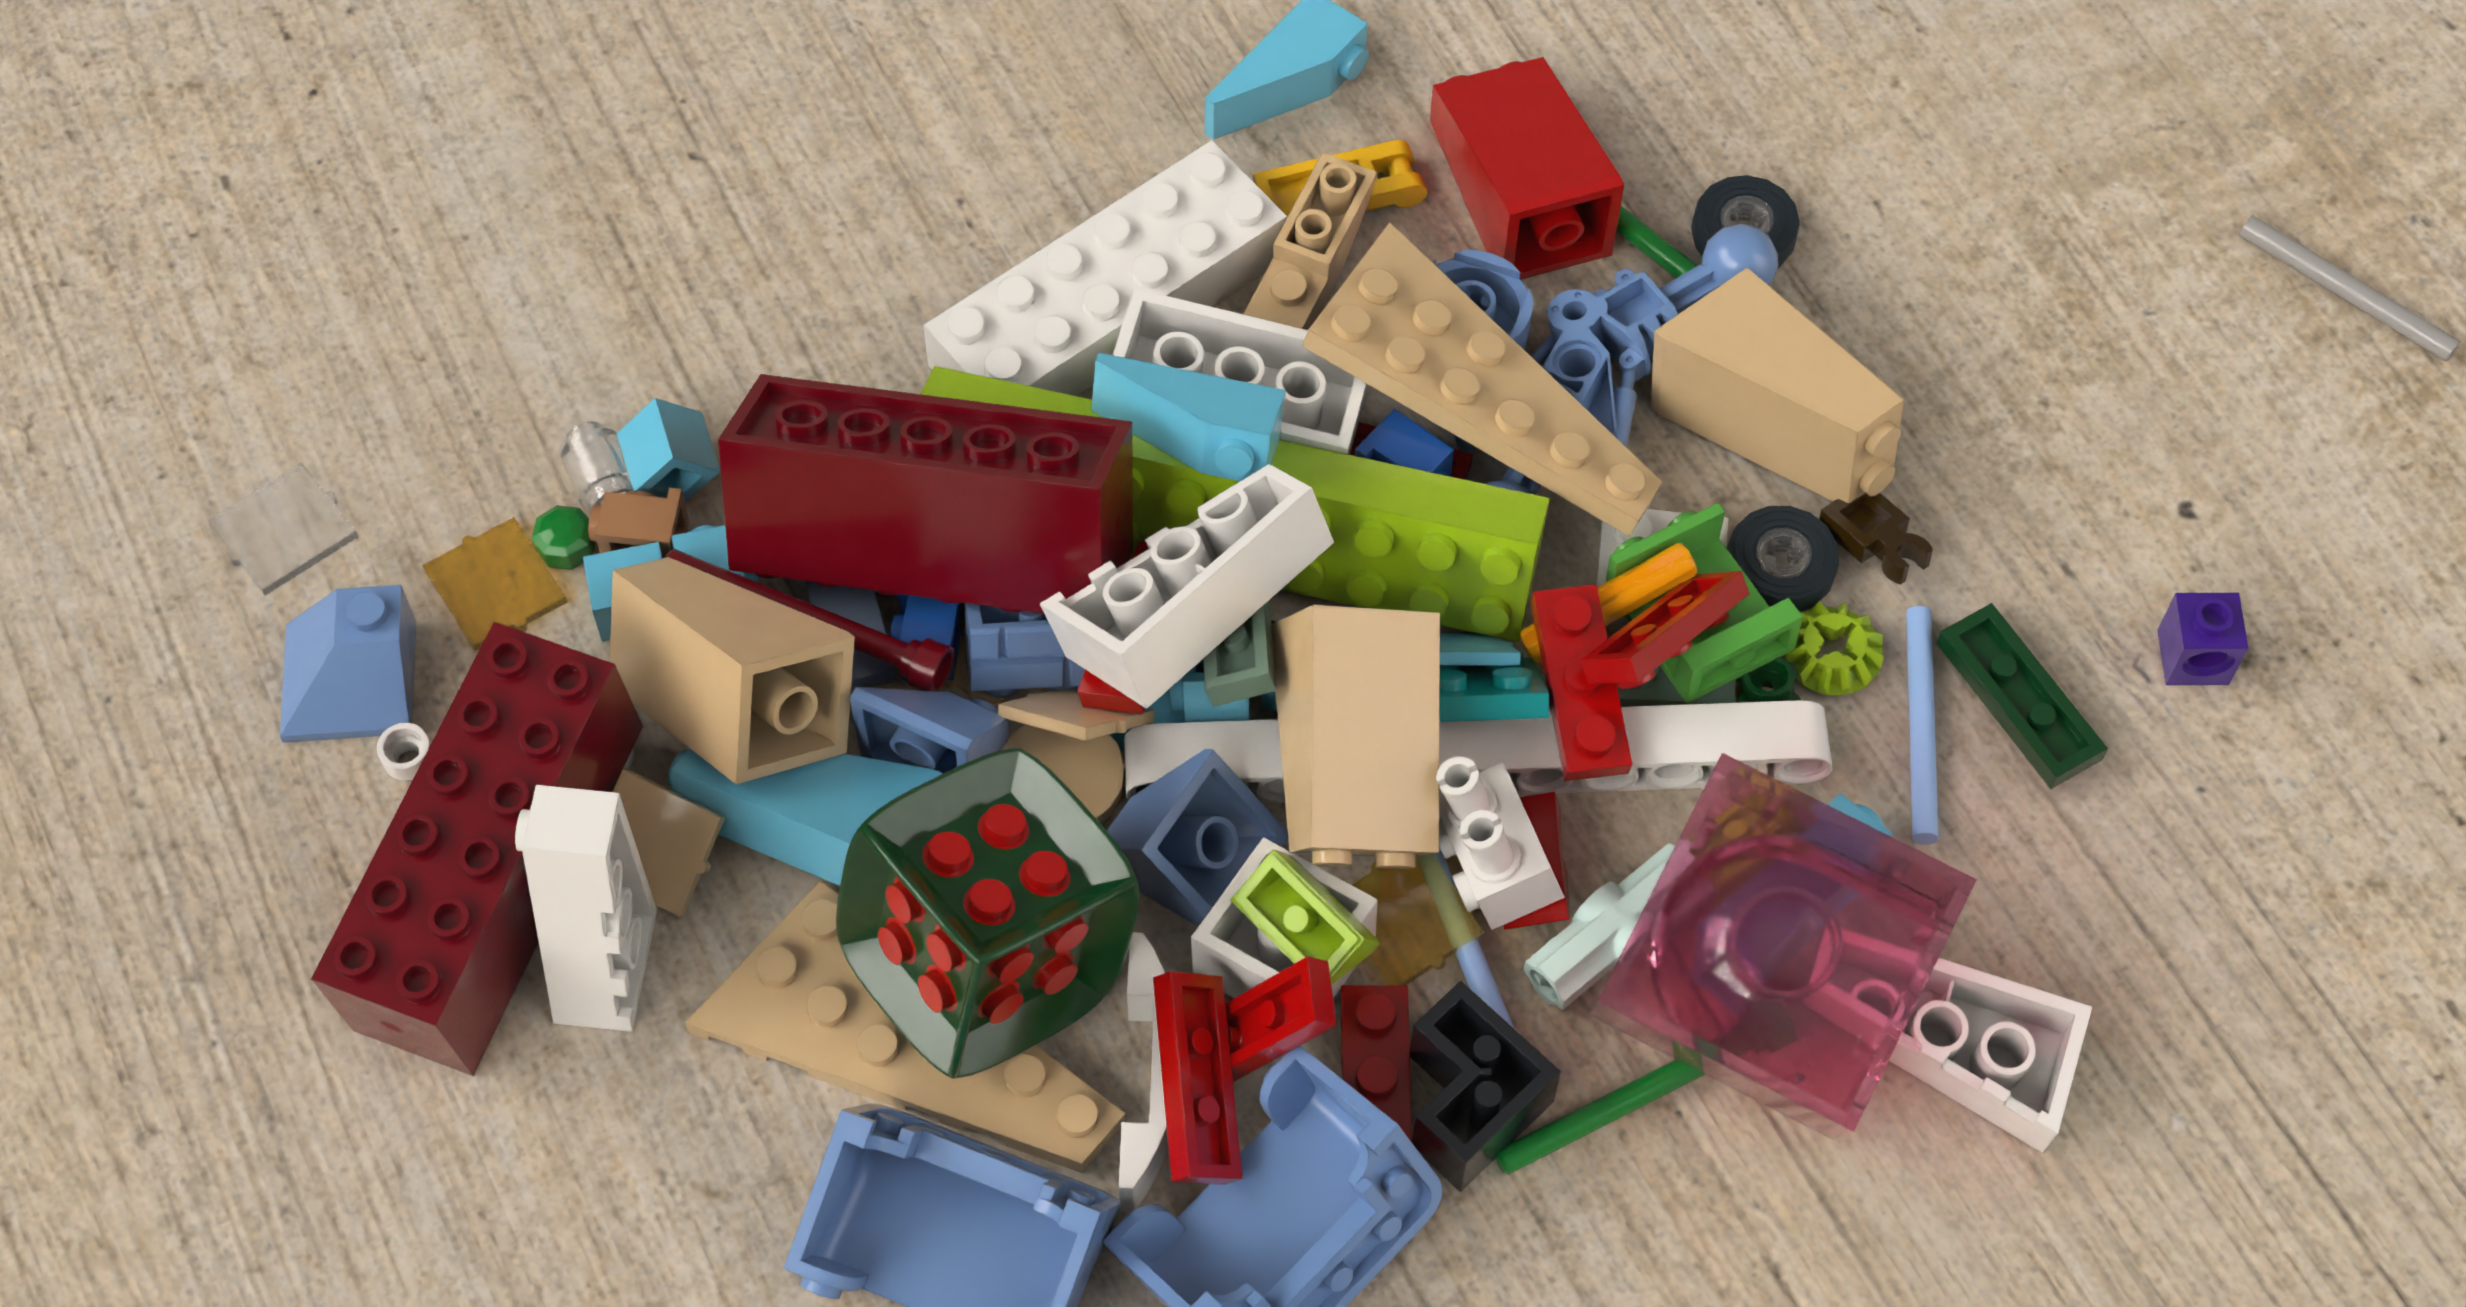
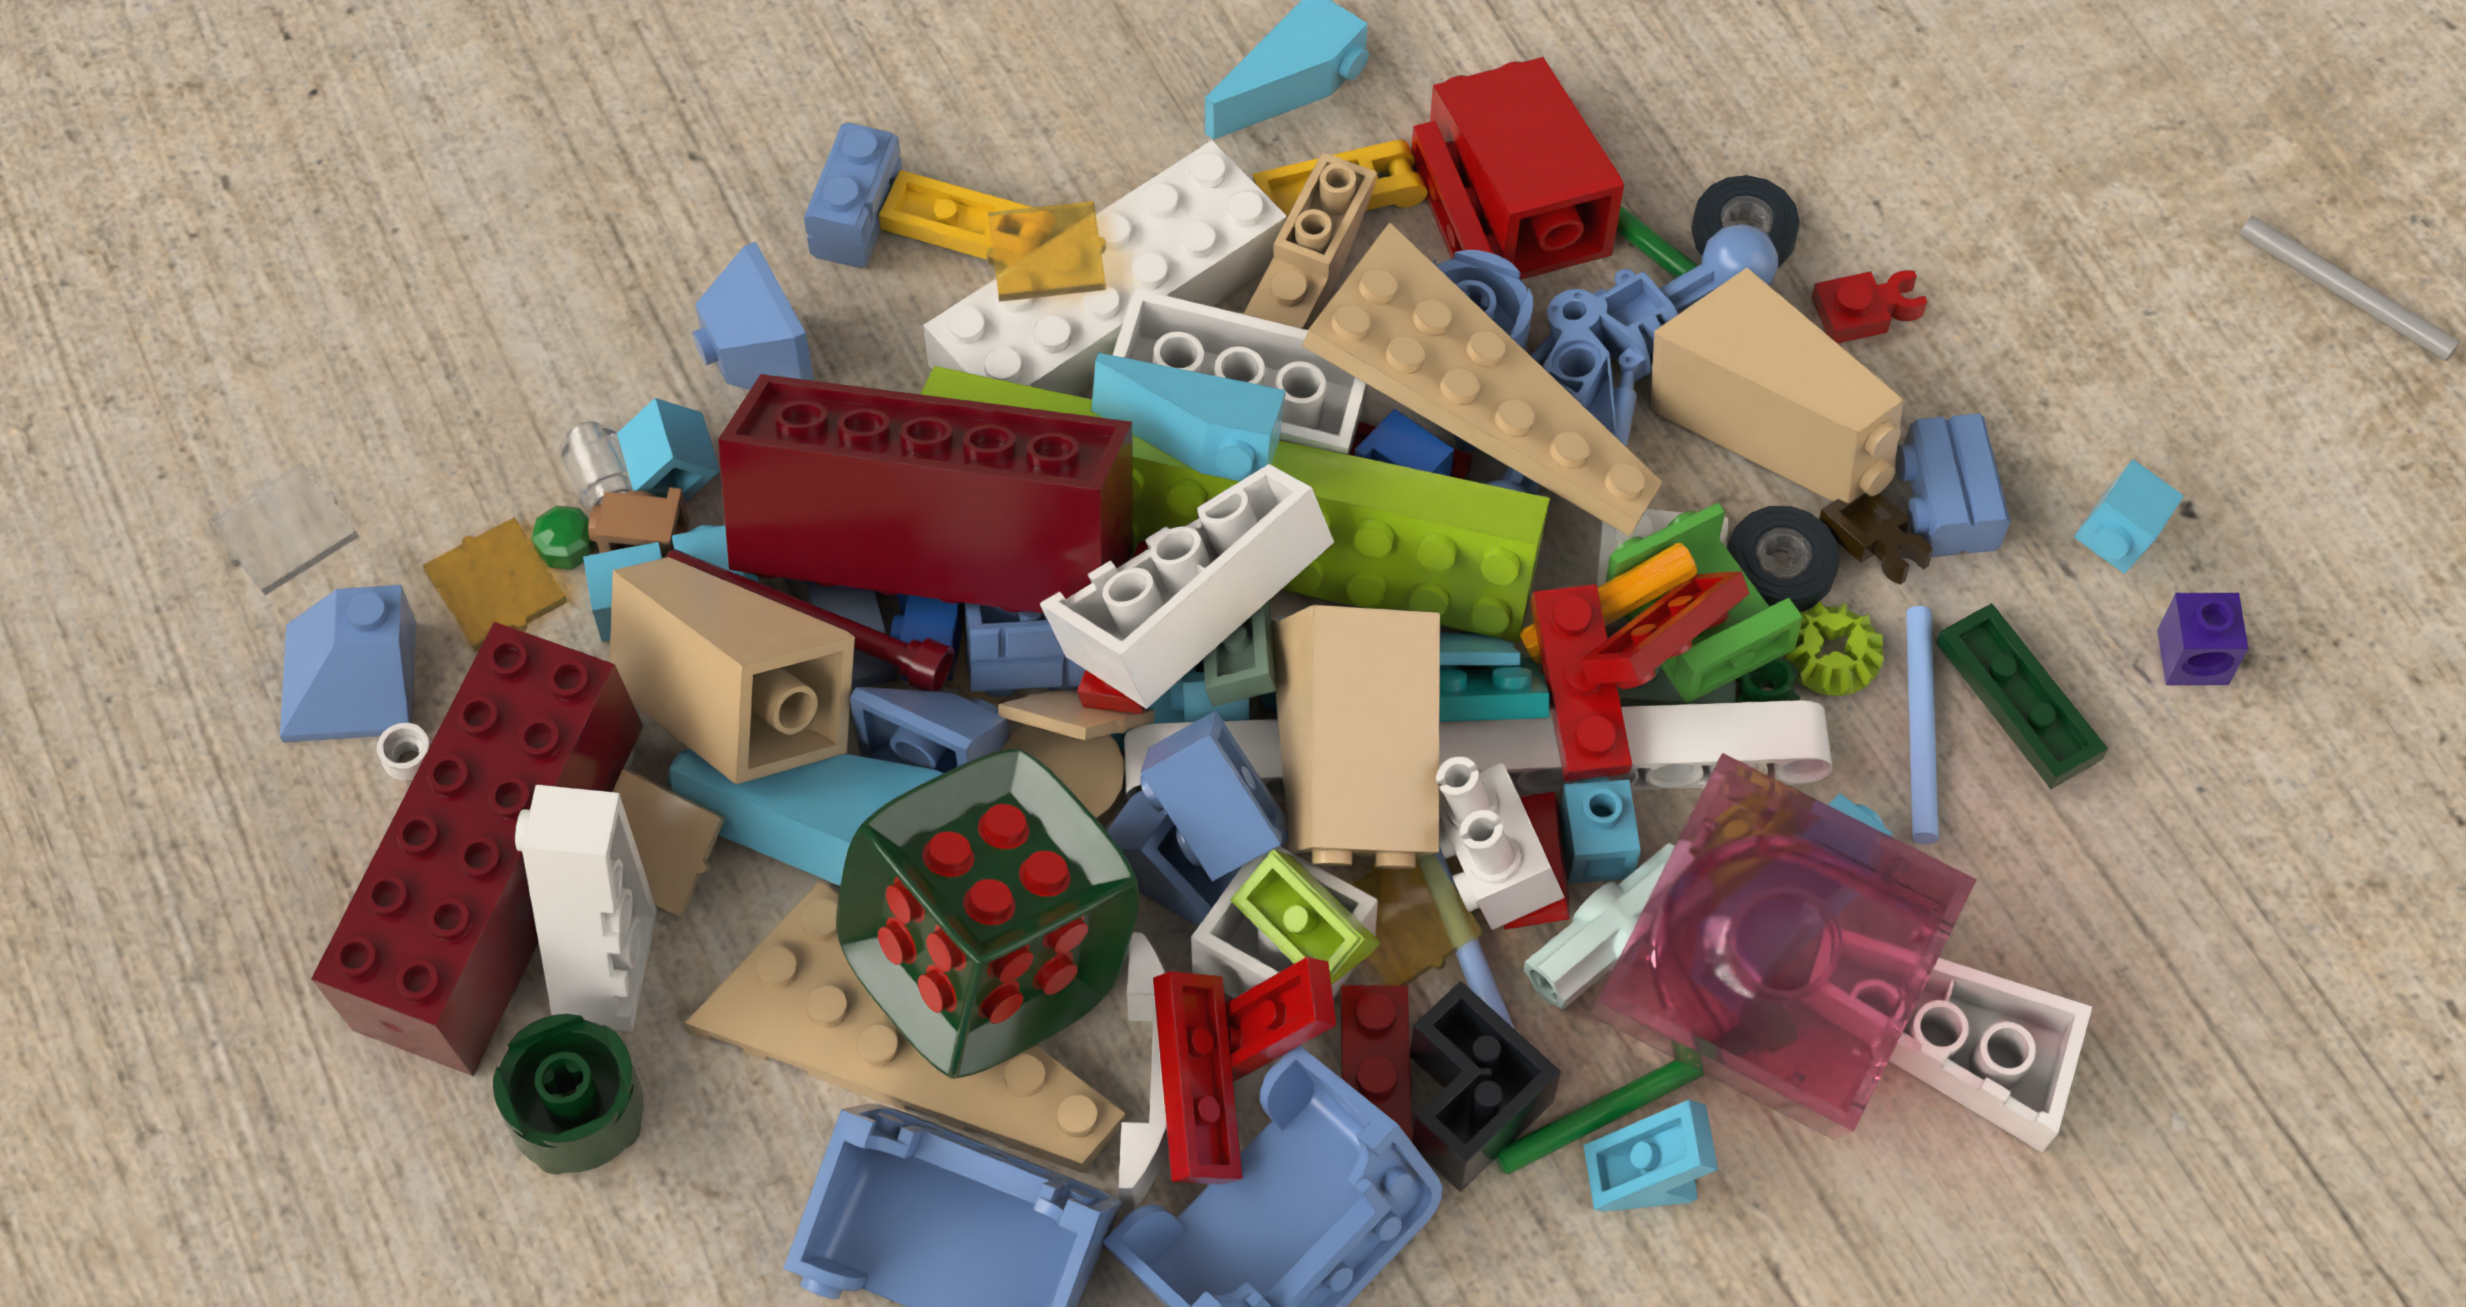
none -> dark green brick [493,1013,644,1175]
none -> medium blue slope [692,241,814,390]
none -> medium blue brick [804,122,902,268]
none -> yellow plate [878,170,1056,270]
none -> clear yellow piece [987,201,1106,302]
none -> medium blue brick [1140,710,1287,881]
none -> red plate [1411,120,1501,259]
none -> medium azure brick [1560,777,1641,884]
none -> medium azure slope [1583,1100,1718,1212]
none -> red plate [1811,270,1928,344]
none -> medium blue brick [1896,413,2010,557]
none -> medium azure brick [2074,459,2184,574]

